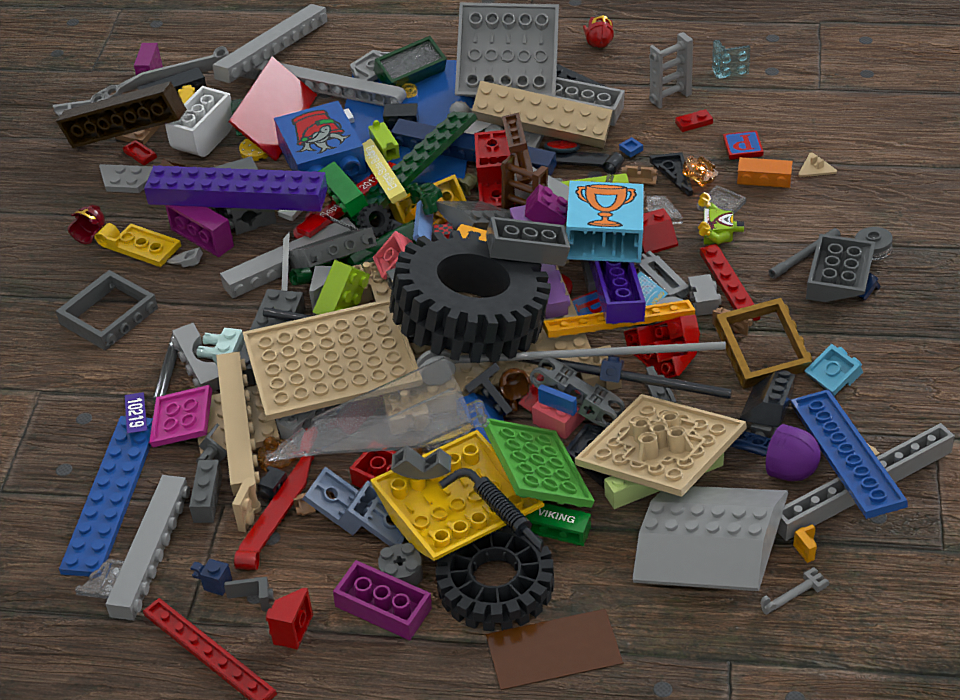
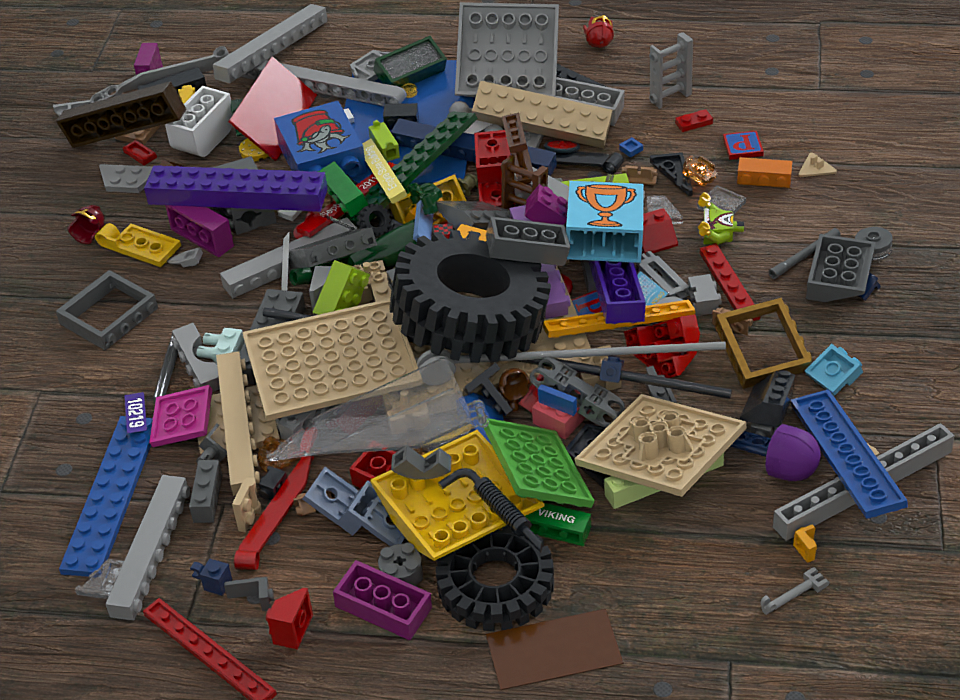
coral slope [372,231,413,280] -> none
light grey slope [632,486,788,591] -> none
clear light blue bracket [712,40,750,79] -> none

